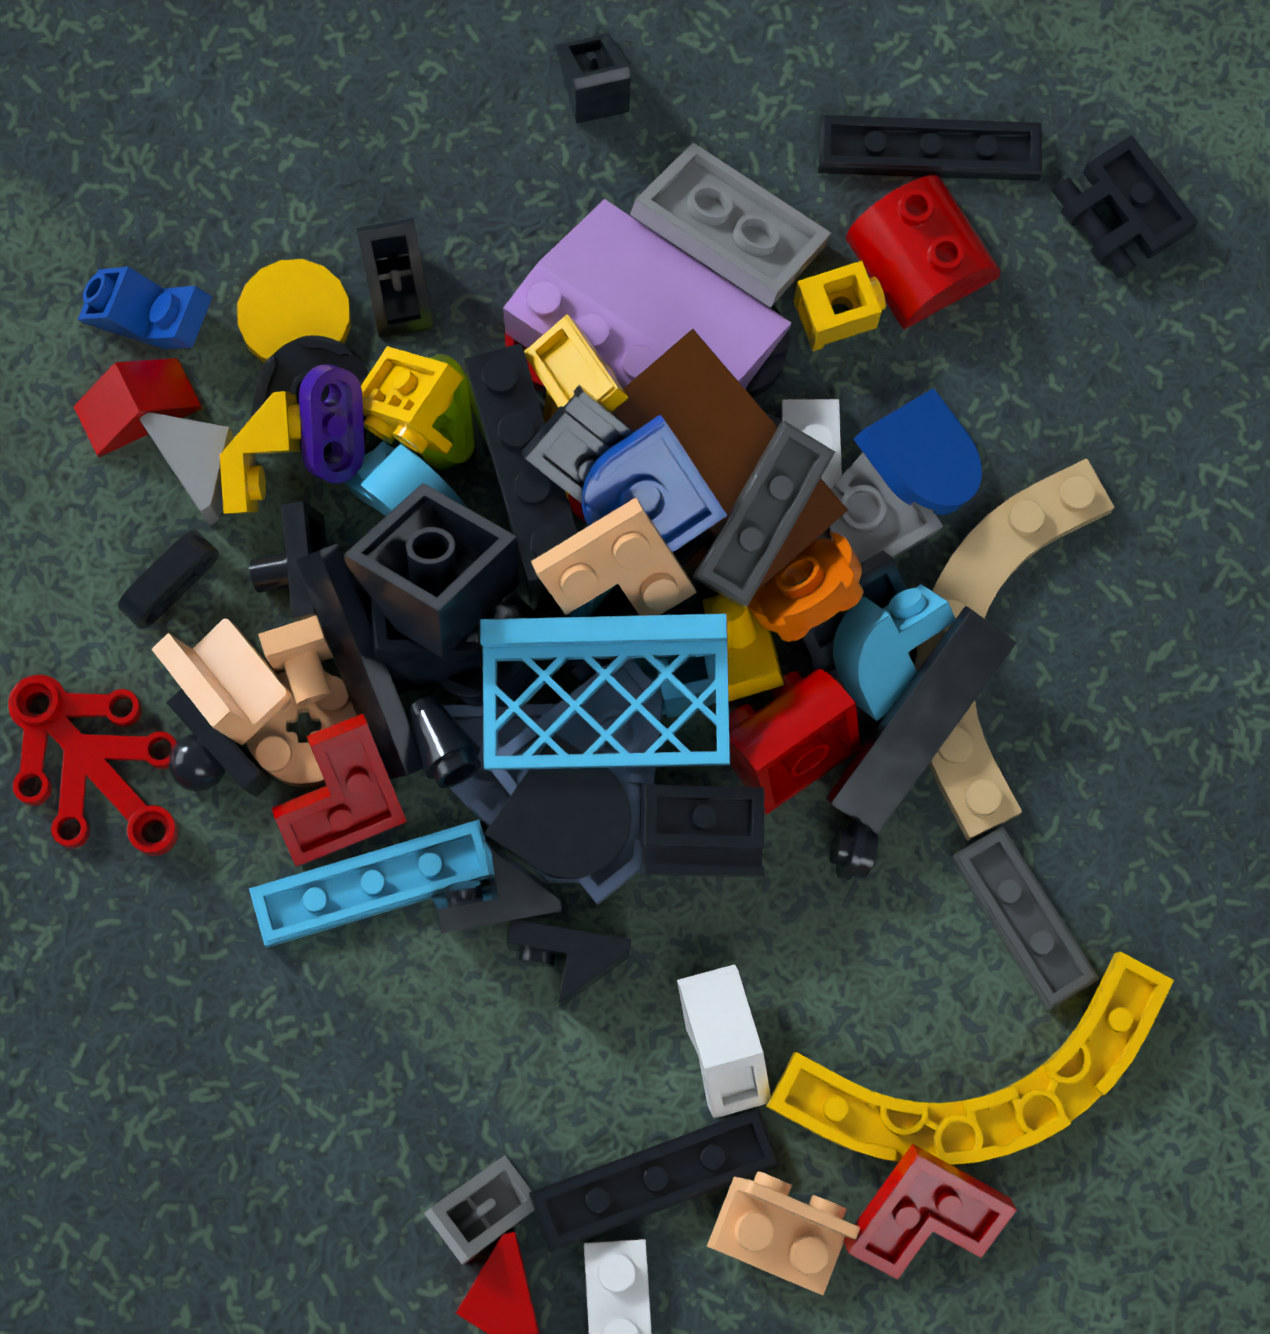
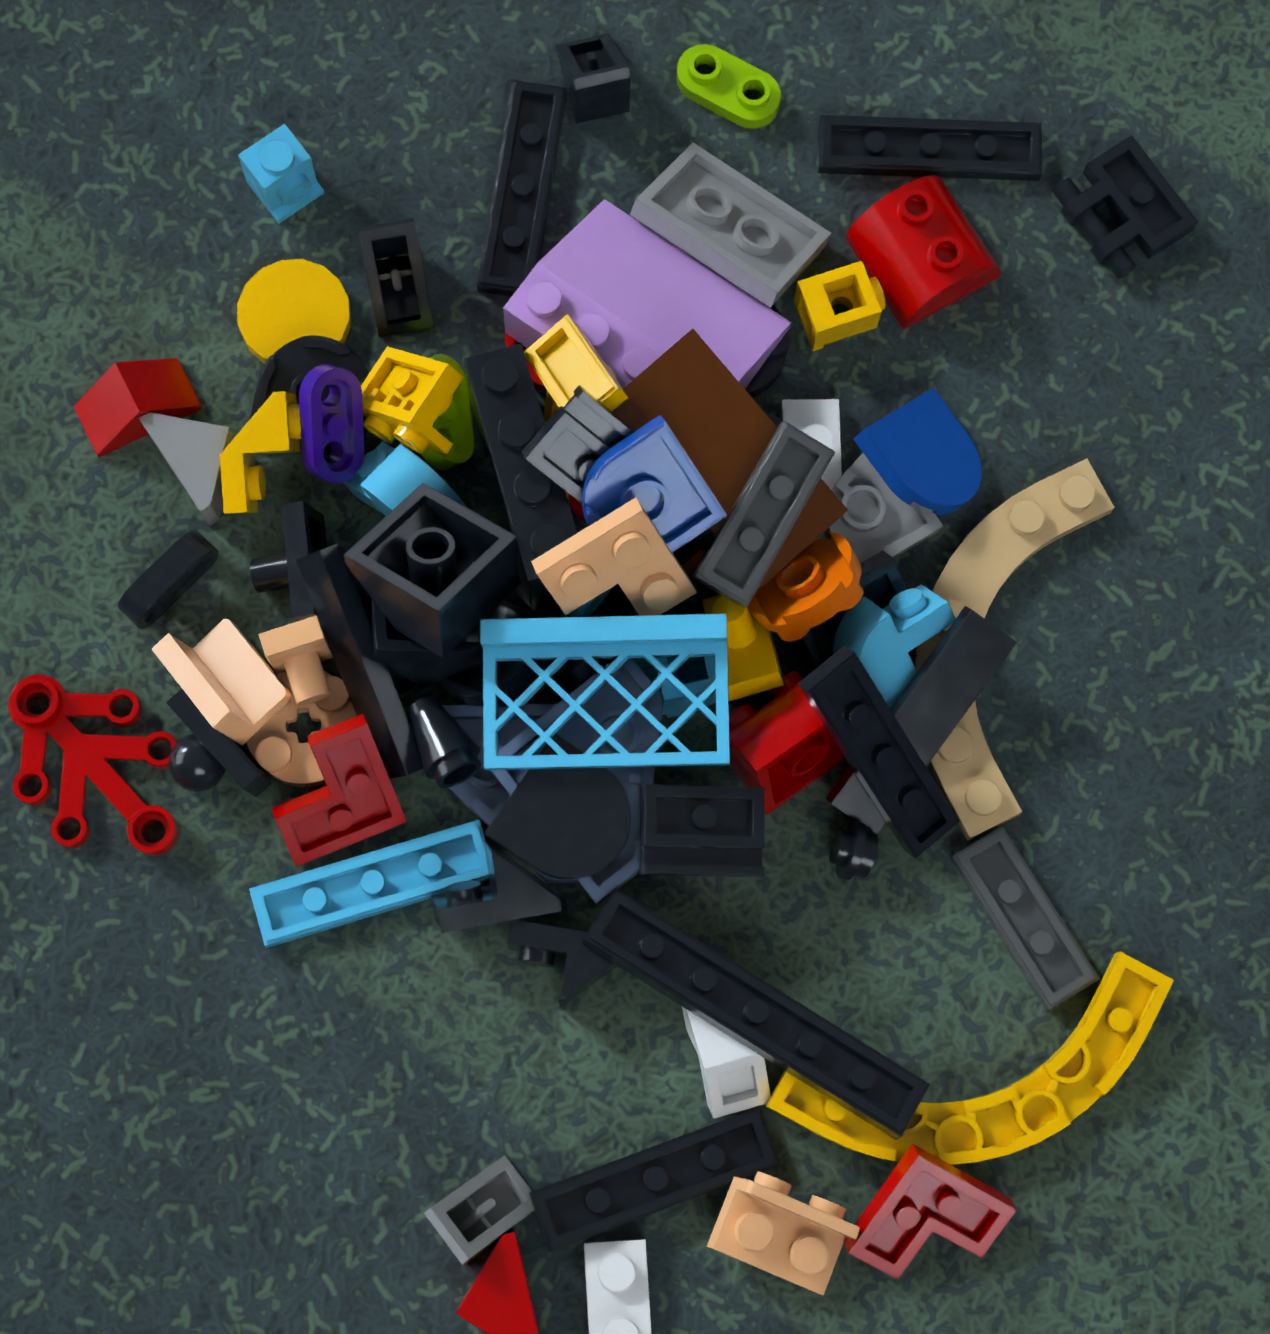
blue slope [77,267,213,349] -> none
none -> medium azure brick [238,124,324,224]
none -> black tile [477,80,568,297]
none -> black tile [581,888,930,1140]
none -> lime plate [676,44,781,129]
none -> black tile [798,645,960,859]

